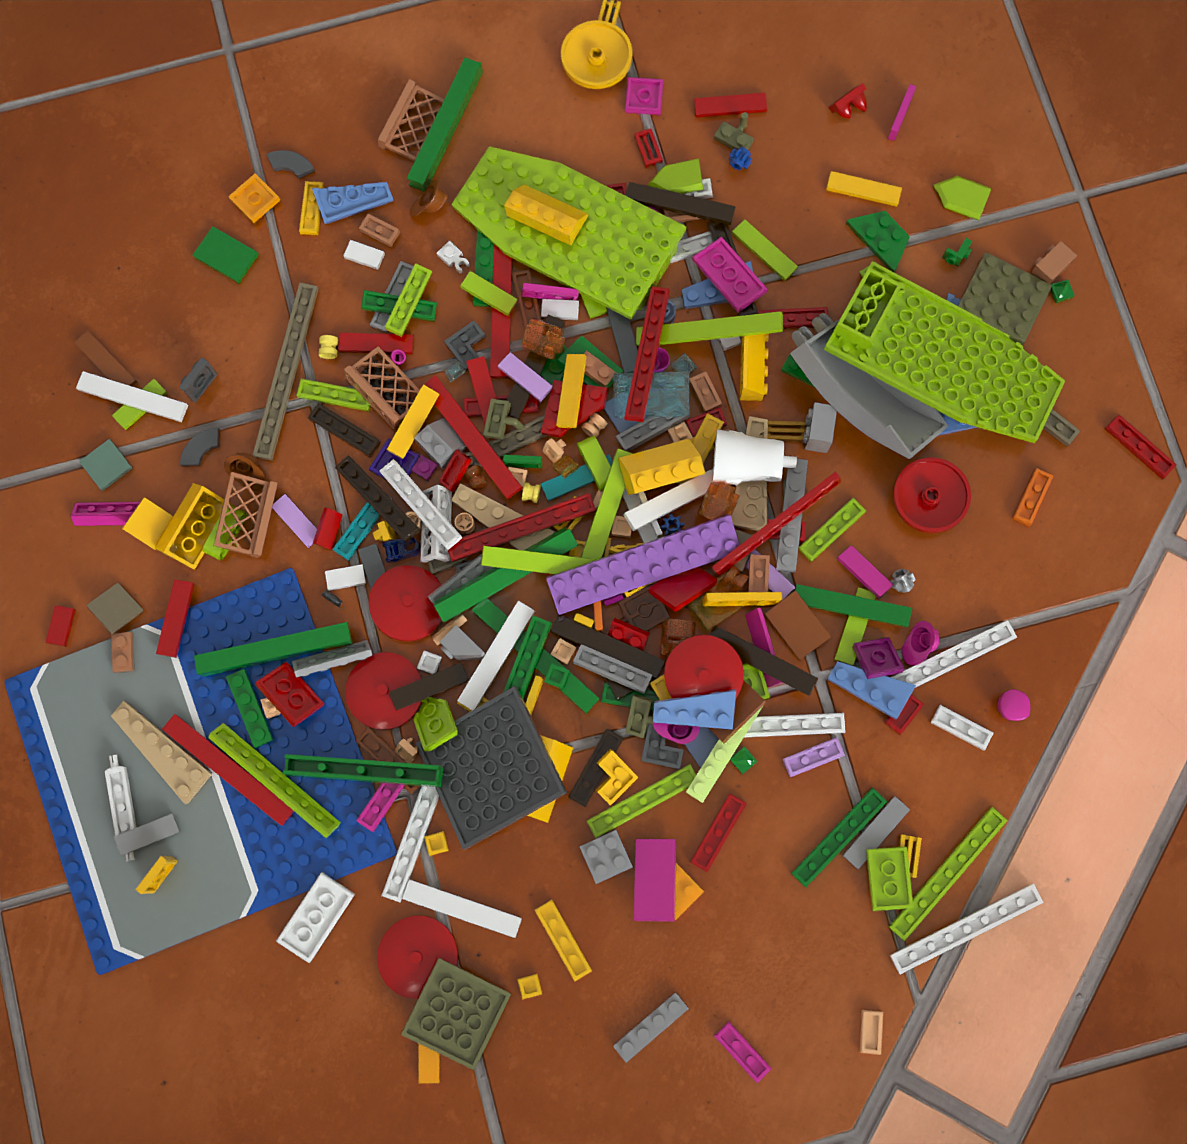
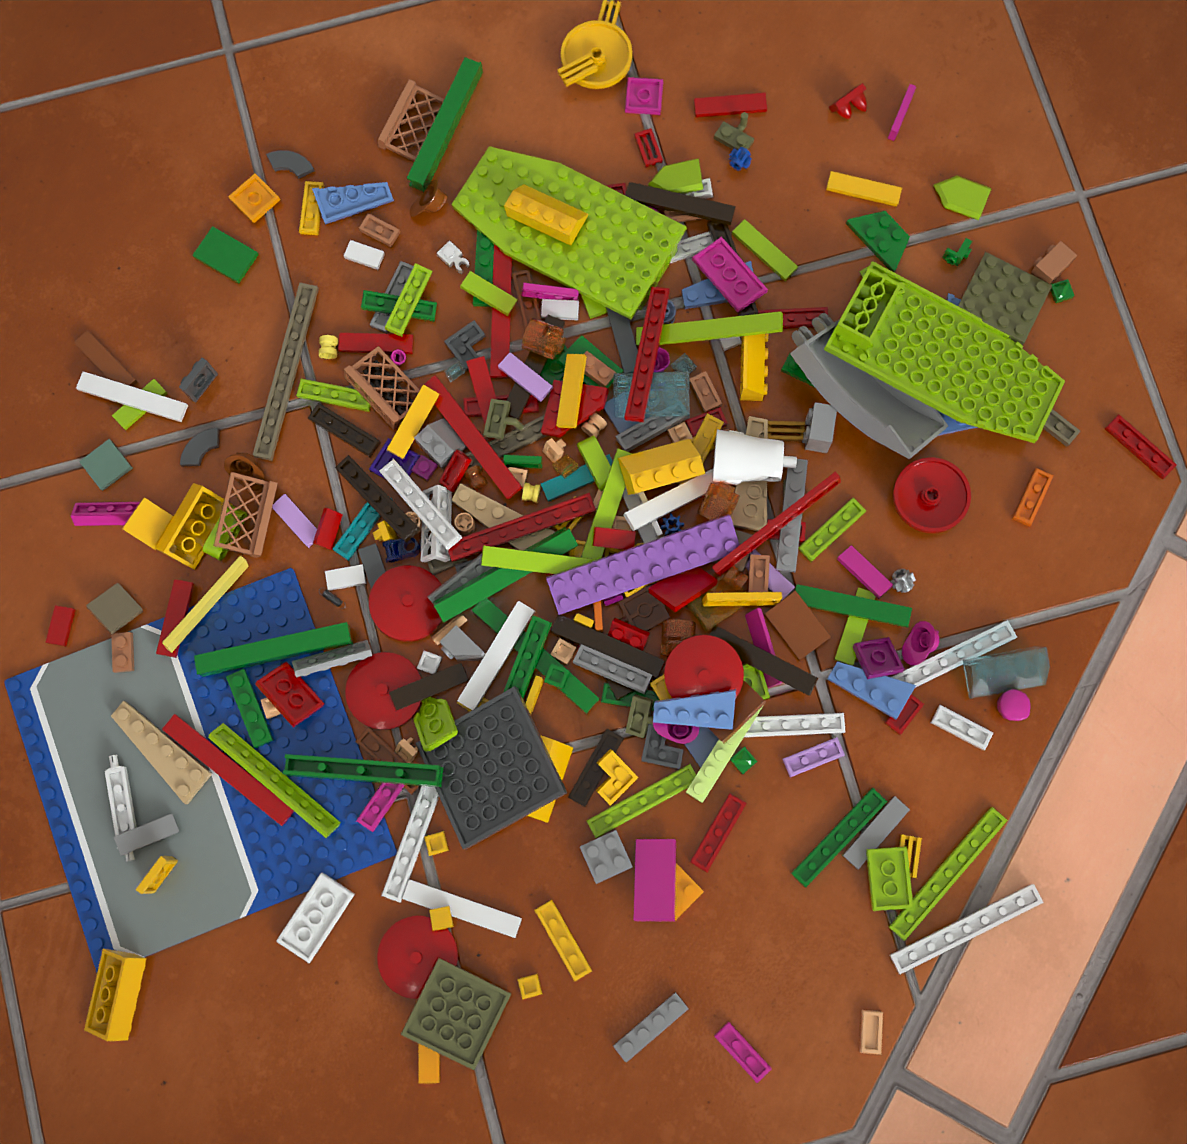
none -> yellow slope [84,949,146,1041]
none -> light yellow tile [162,556,249,653]
none -> yellow tile [429,906,453,931]
none -> yellow tile [557,53,598,87]
none -> red slope [592,527,636,550]
none -> clear light blue slope [963,646,1050,699]

